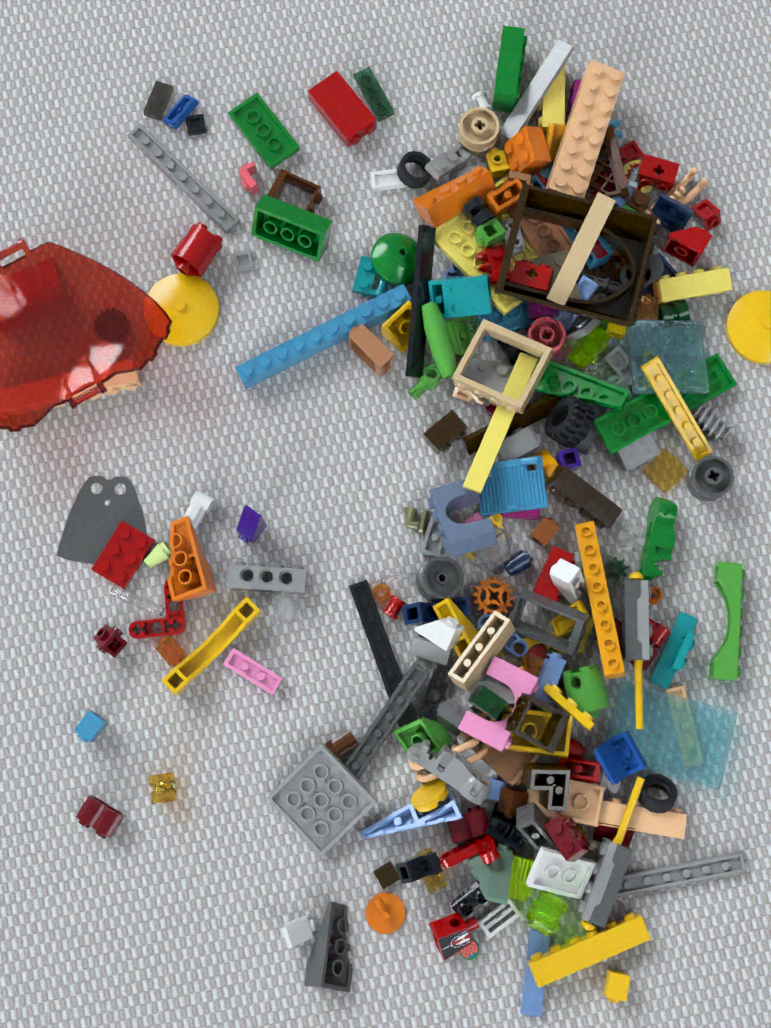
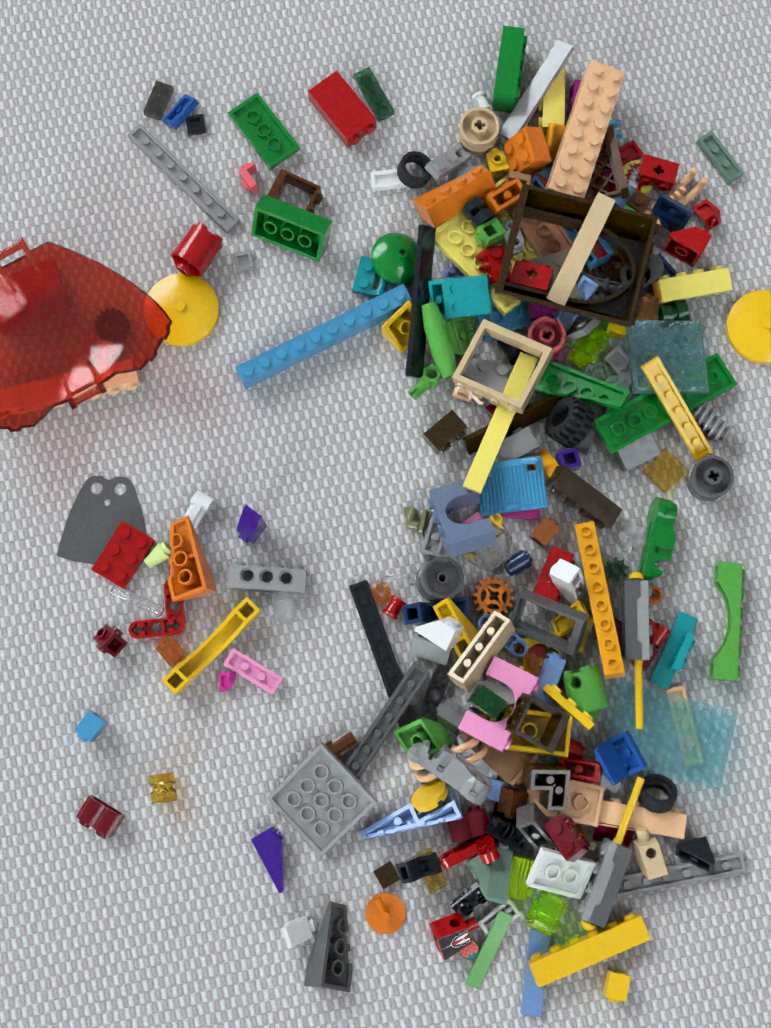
nougat window [348,324,394,378] -> none
none -> dark pink tile [219,671,236,692]
none -> dark purple slope [251,826,285,894]
none -> bright green sticker [465,910,513,989]
none -> tan torso [632,827,668,880]
none -> black slope [675,836,715,874]
none -> sand green tile [696,131,744,185]

